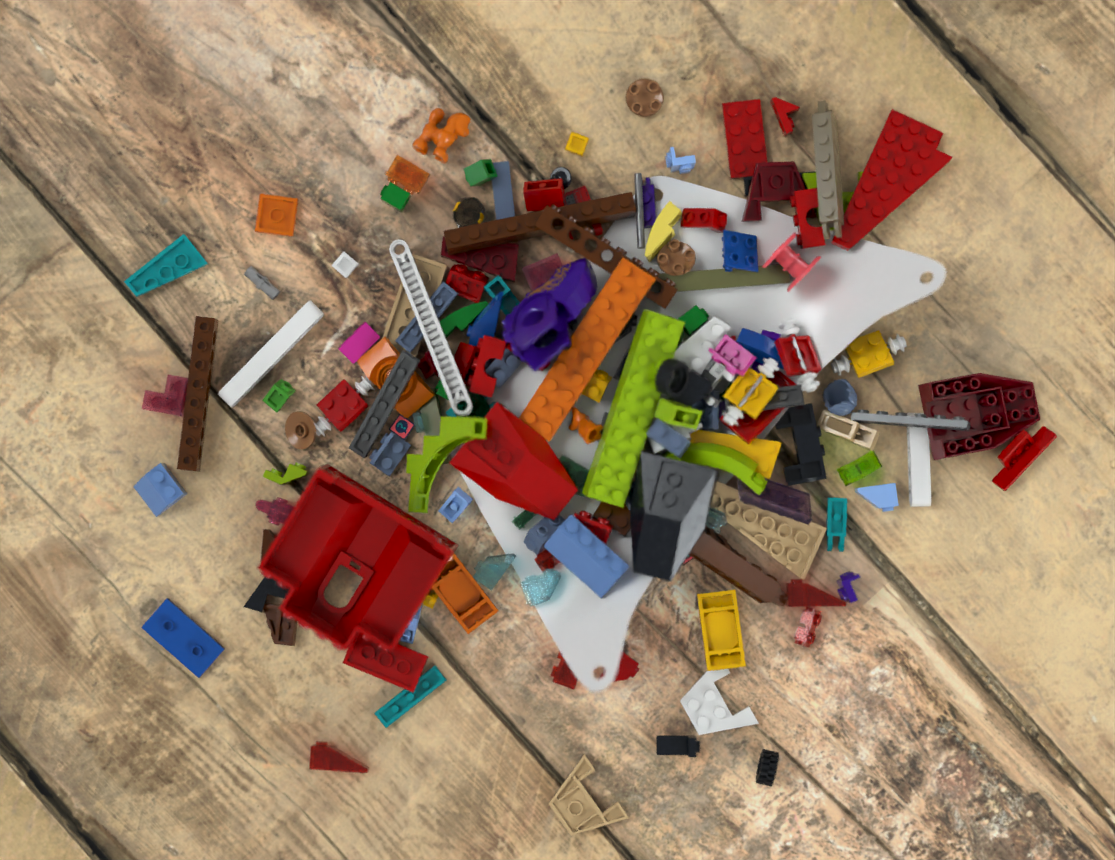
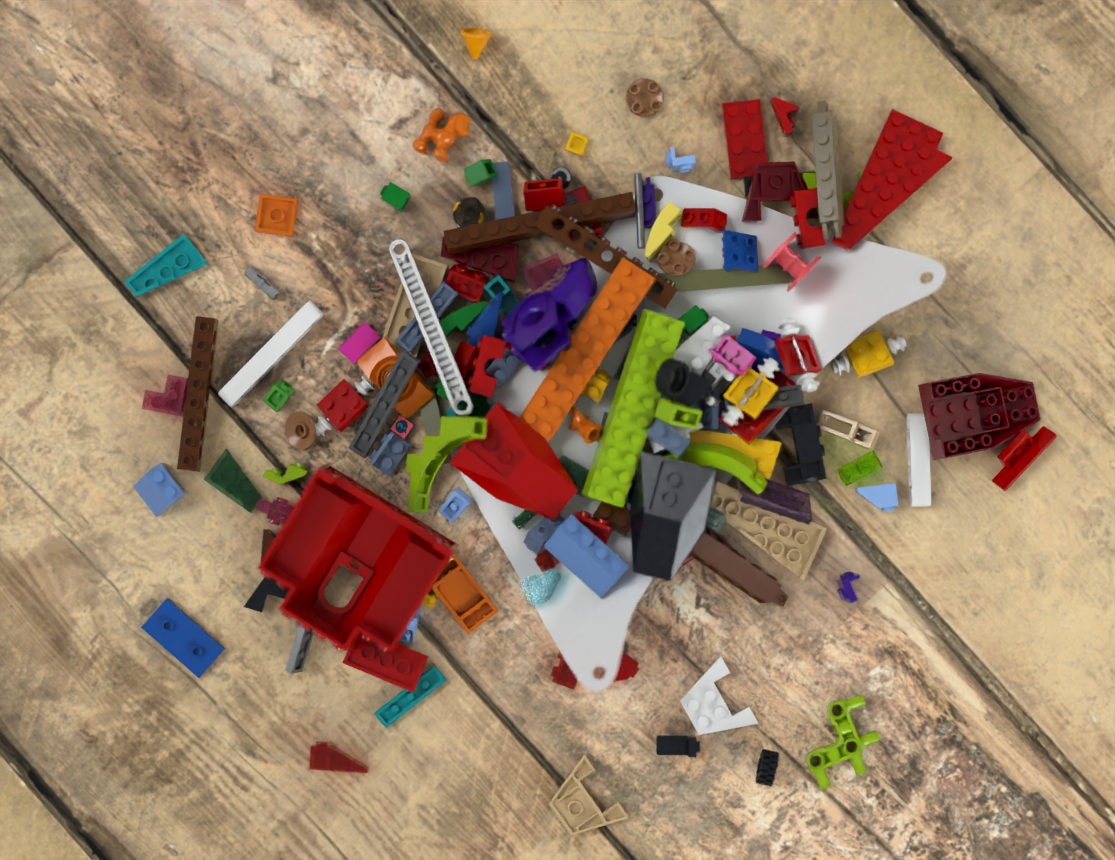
reddish brown wing [263,603,297,646] -> none
white tile [331,252,359,279] -> none
clear orange bracket [384,155,431,195] -> none
clear light blue tile [413,412,425,433] -> none
clear light blue slope [473,553,516,591] -> none
yellow slope [697,590,746,671] -> none
clear red slope [786,579,846,607] -> none
clear red hinge [794,606,822,647] -> none
sand blue hair [822,379,857,416] -> none
teal hinge [826,497,847,552] -> none
plate [851,409,970,431] -> none
none -> clear green wing [204,448,263,513]
none -> dark grey hinge [285,621,315,674]
none -> light orange hat [460,28,492,60]
none -> lime pin [805,694,880,790]

